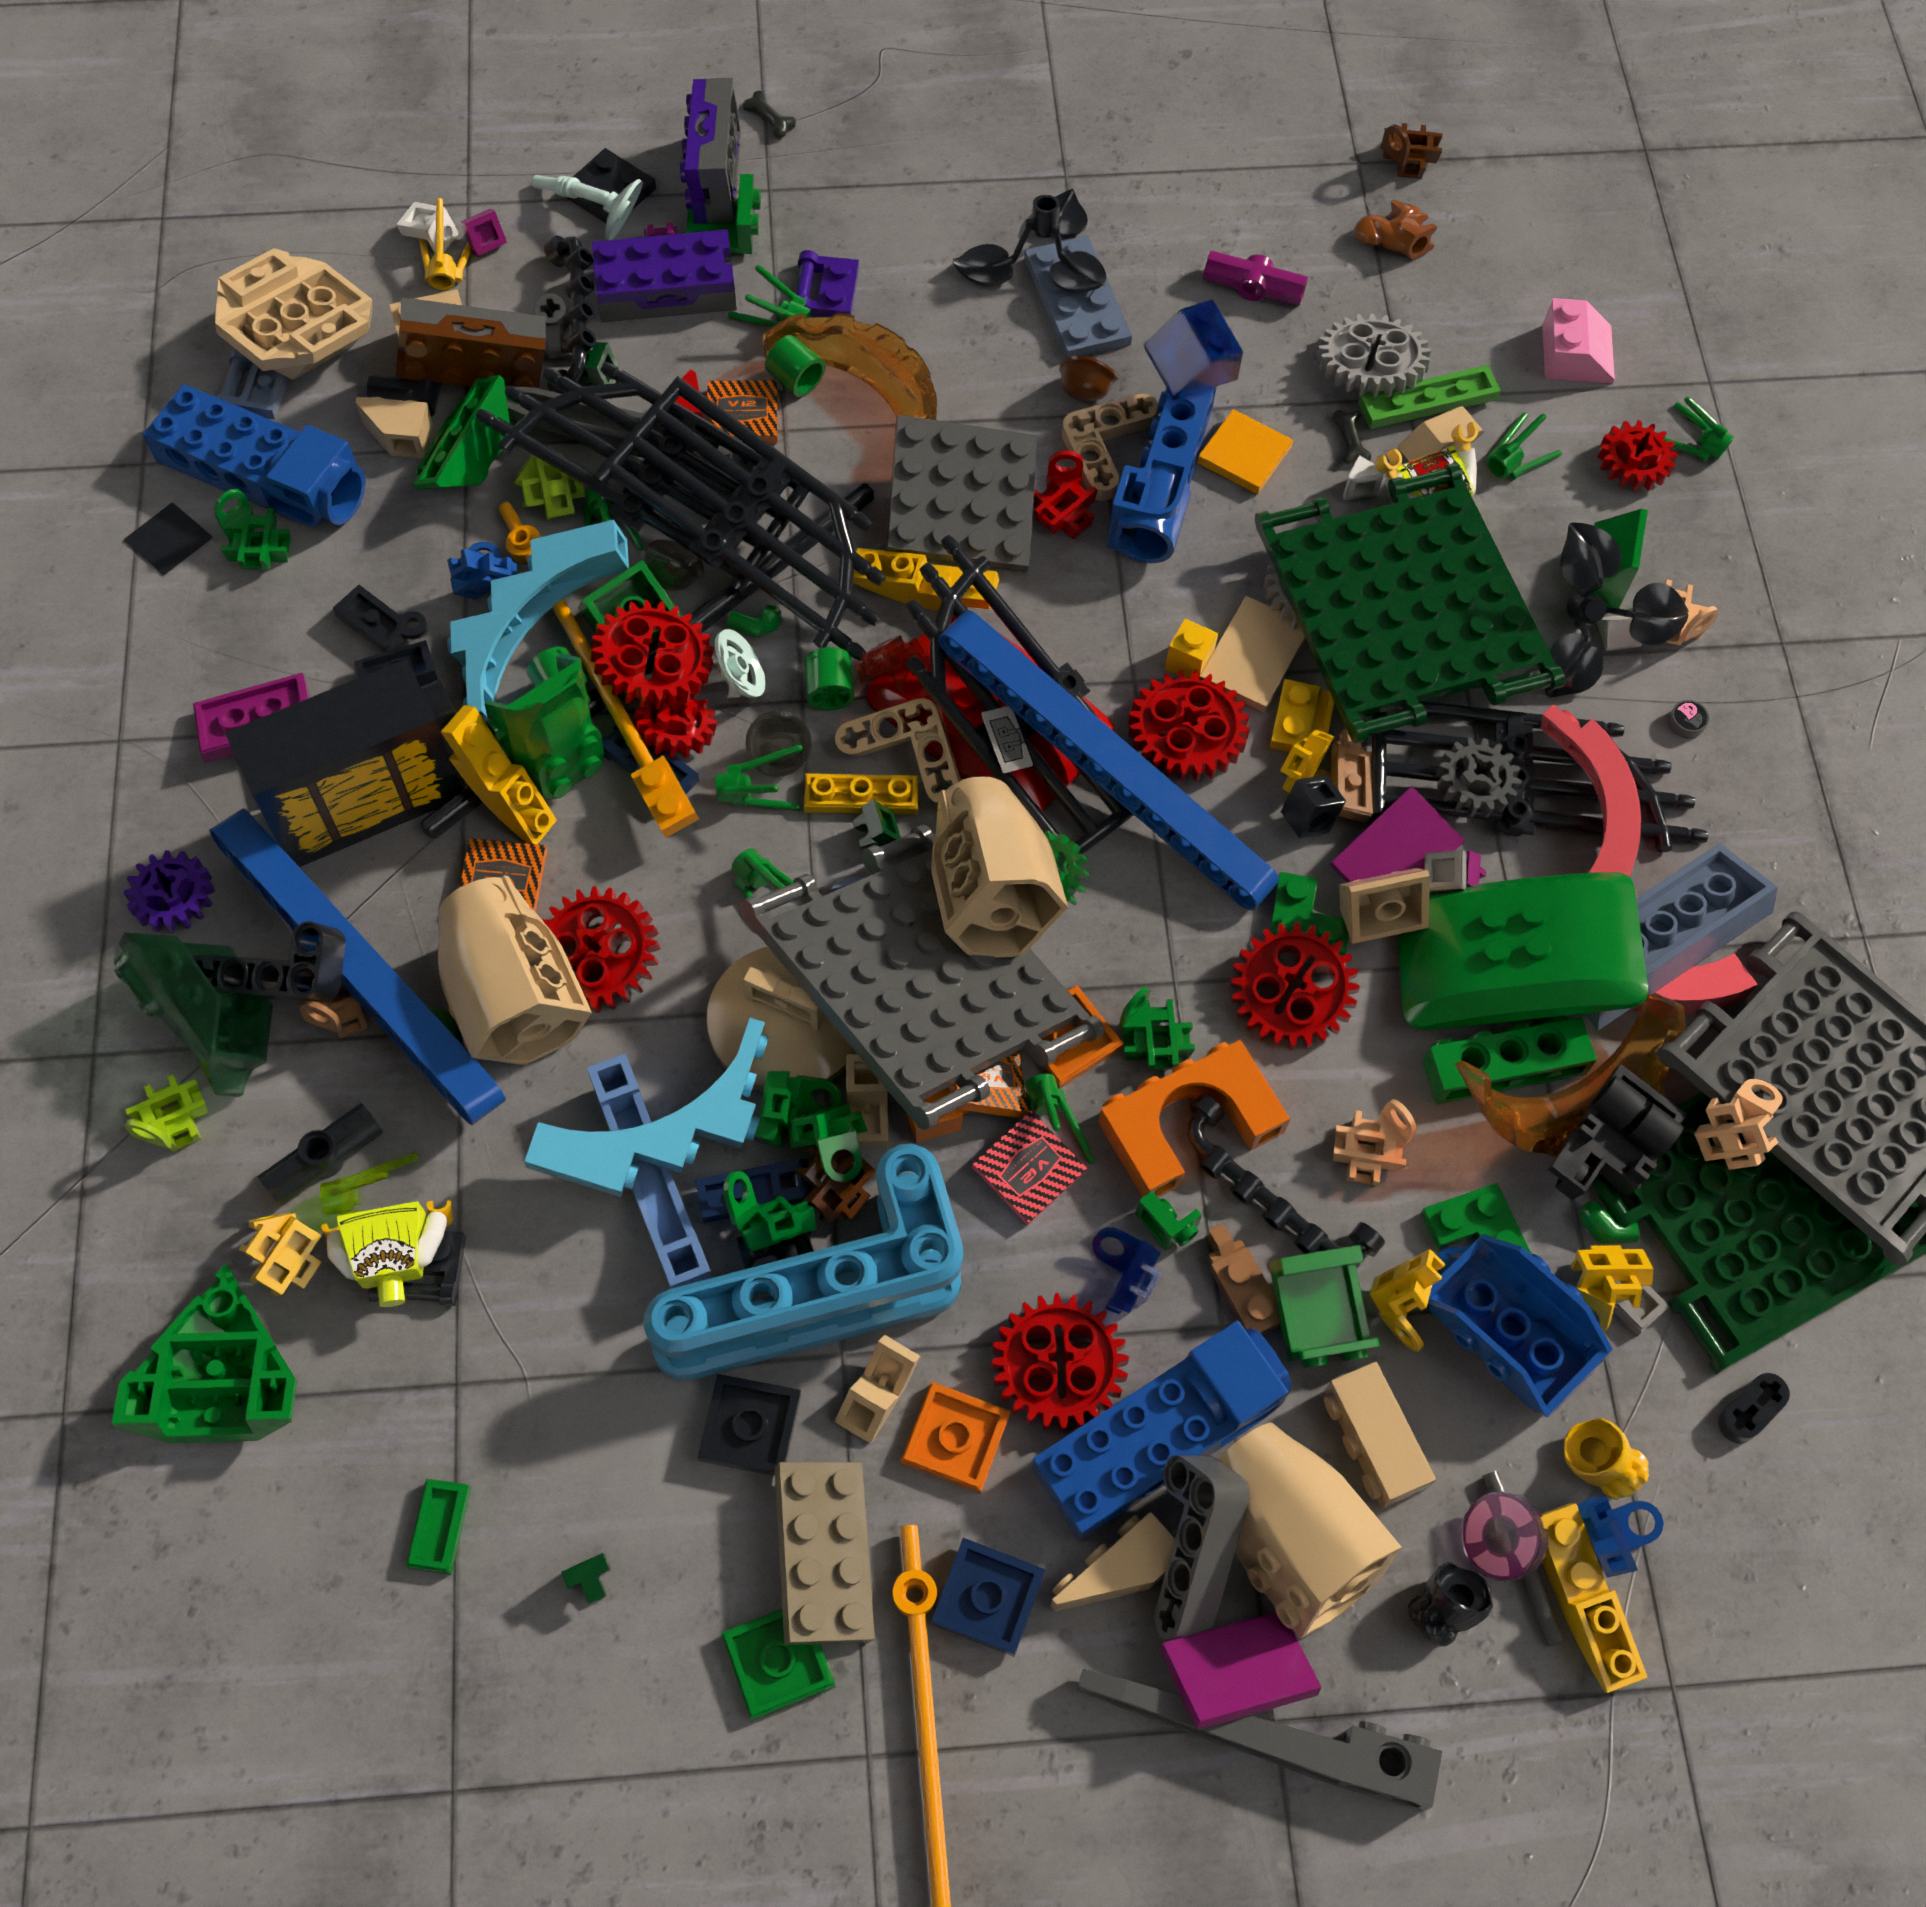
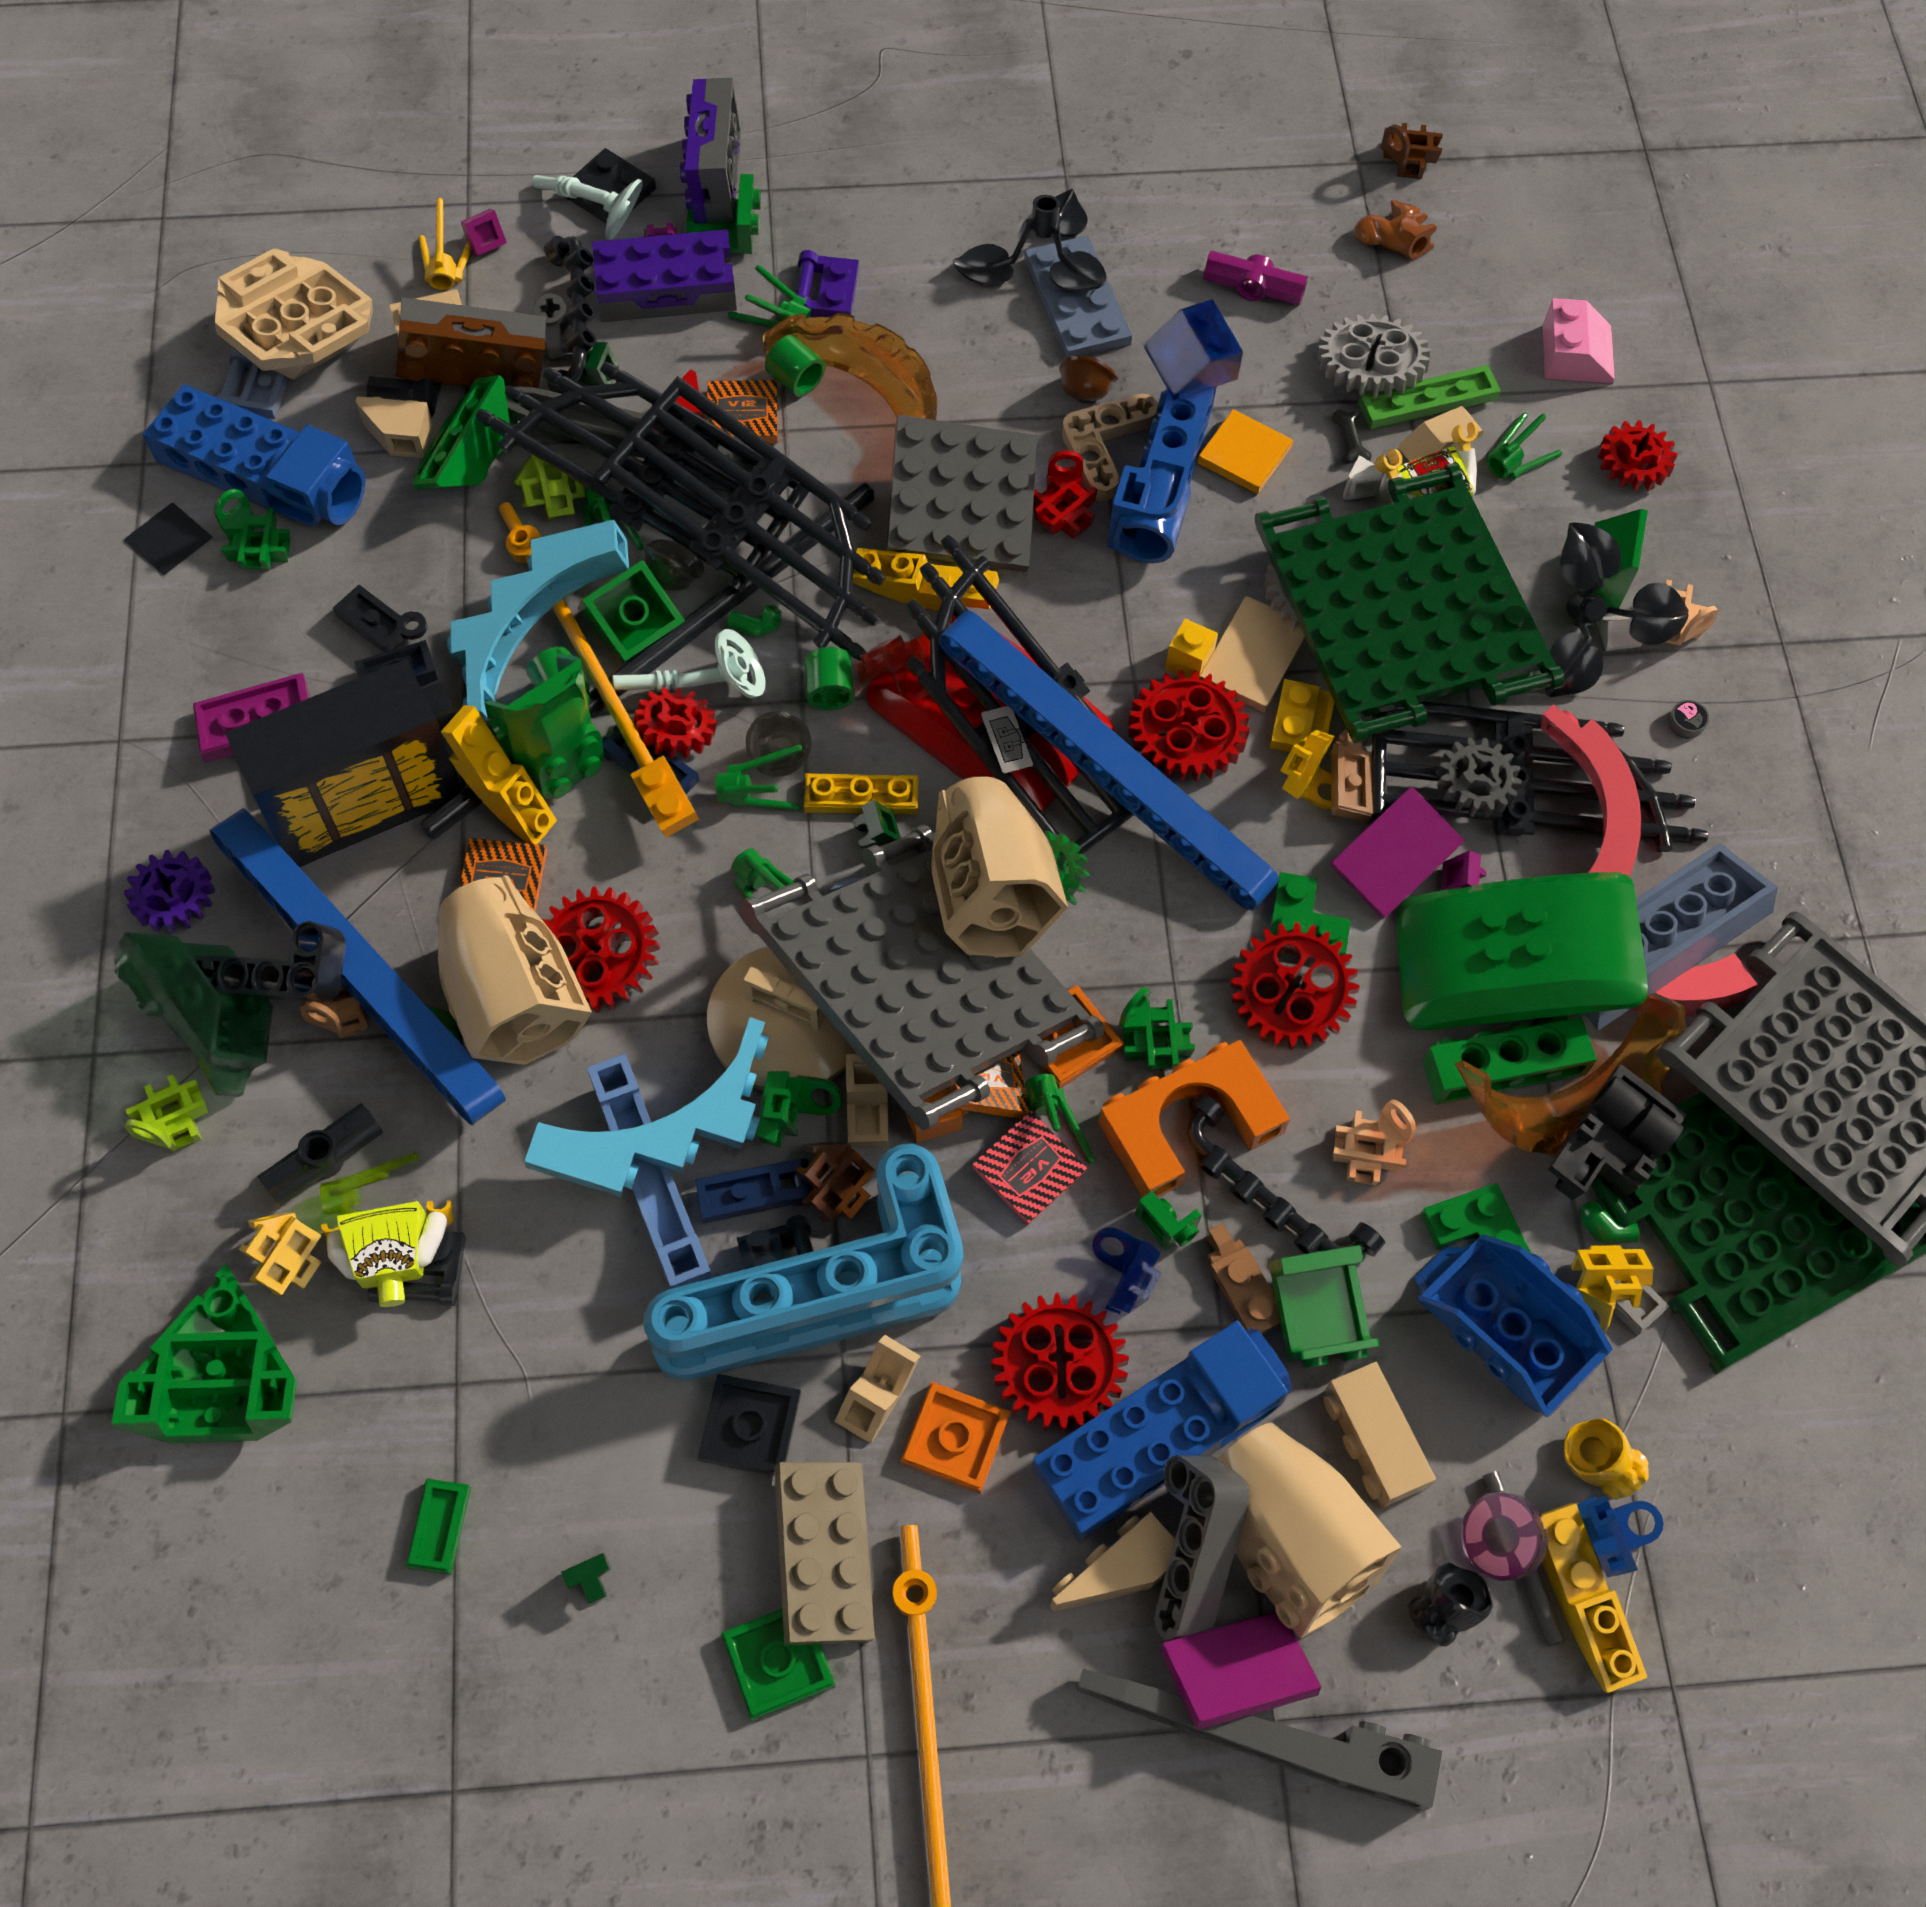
white bracket [396,202,458,254] -> none
blue piece [447,542,517,600] -> none
red gear [591,600,714,709] -> none
green piece [723,1171,817,1252] -> none
pearl dark grey piece [743,90,796,138] -> none
green piece [789,1104,868,1182] -> none
tan beam [835,698,961,804] -> none
dark blue plate [931,1537,1045,1657] -> none
black brick [1280,774,1346,839] -> none
tan slope [1339,868,1430,944] -> none
yellow piece [1370,1249,1445,1352] -> none
light grey tile [1425,850,1466,893] -> none
green plant [1664,396,1735,462] -> none
light nougat piece [1695,1079,1783,1170] -> none
black beam [1718,1373,1790,1443] -> none

